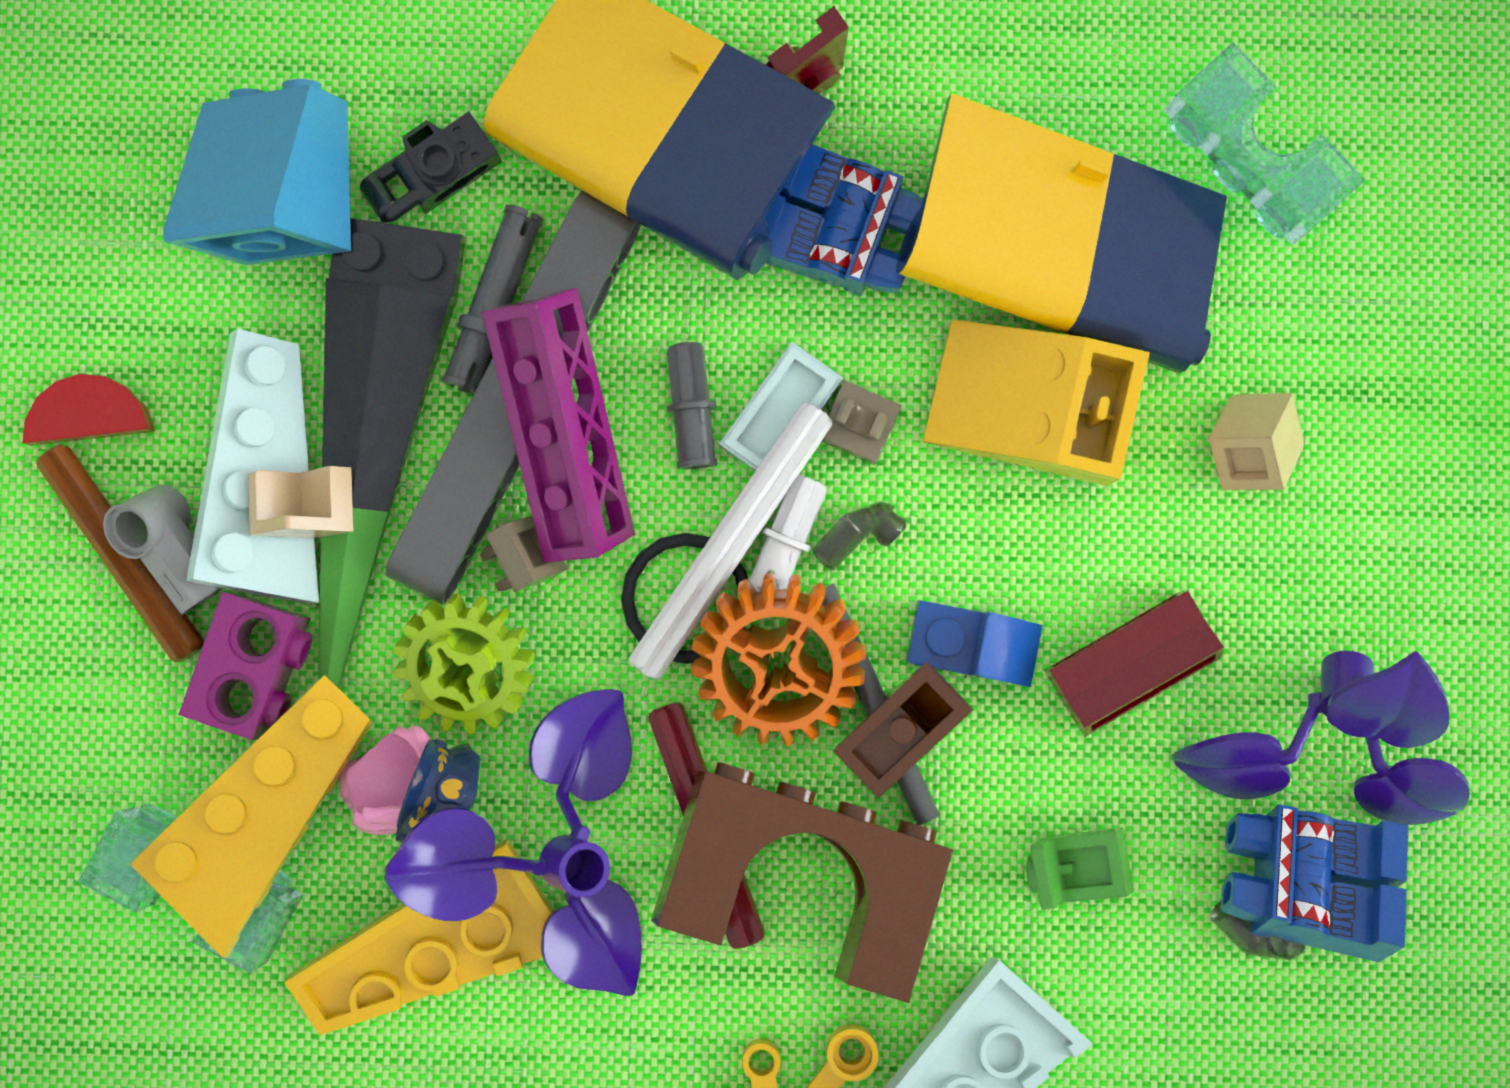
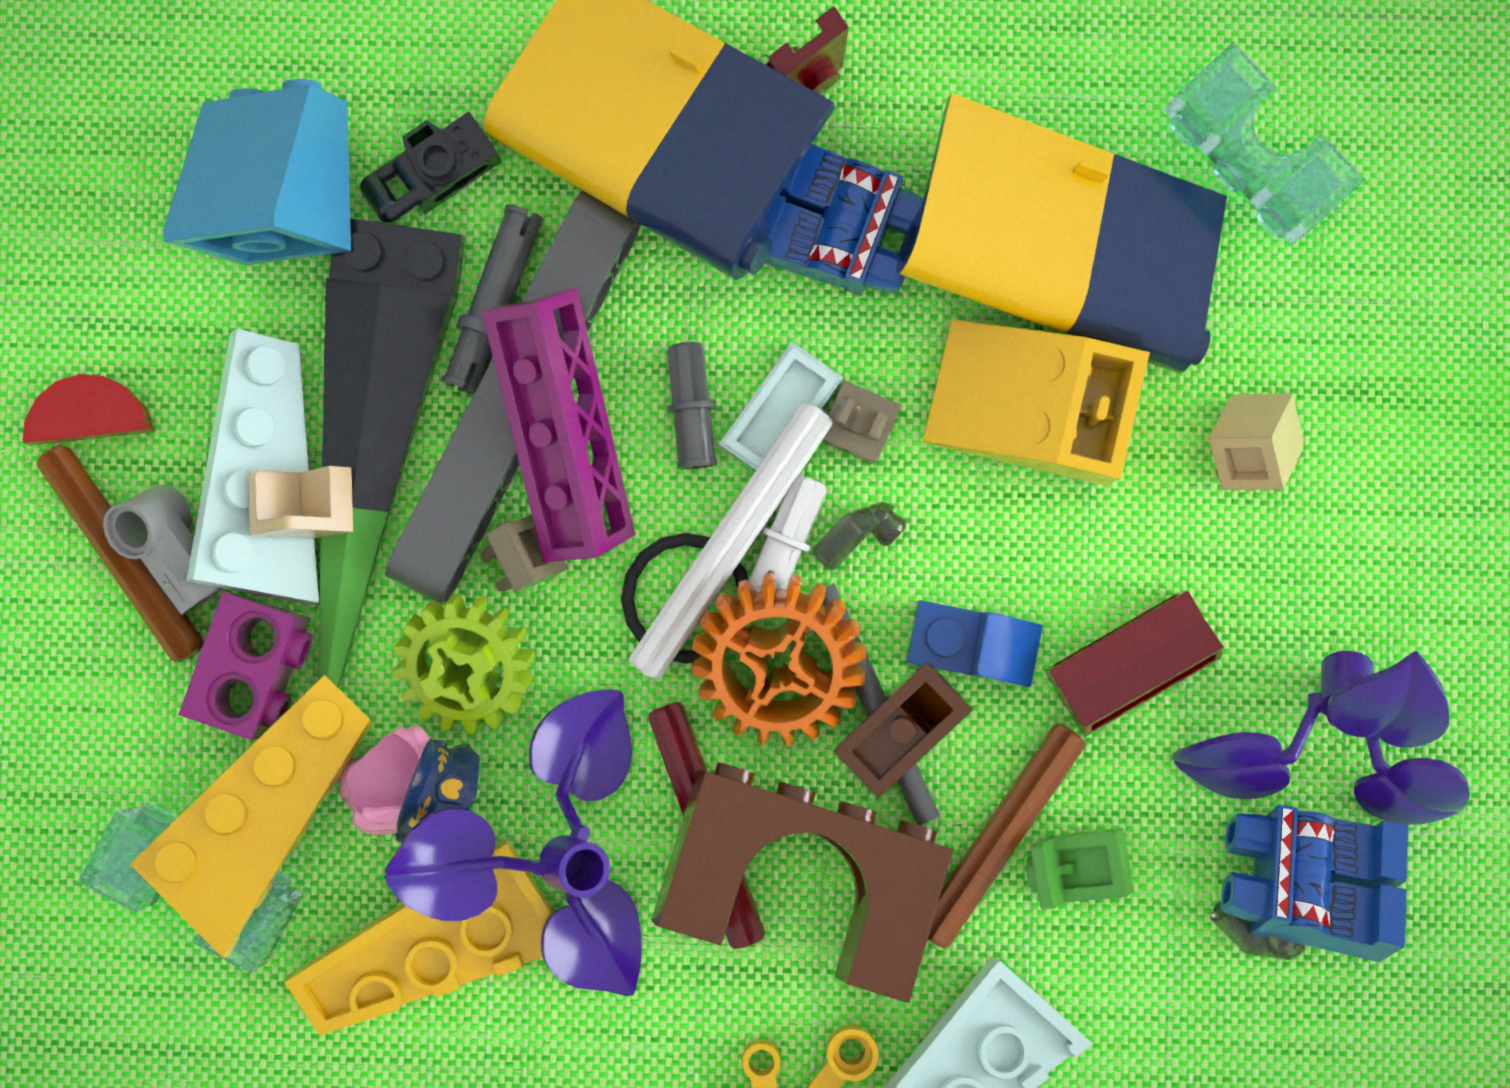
none -> dark orange axle [928,723,1085,948]

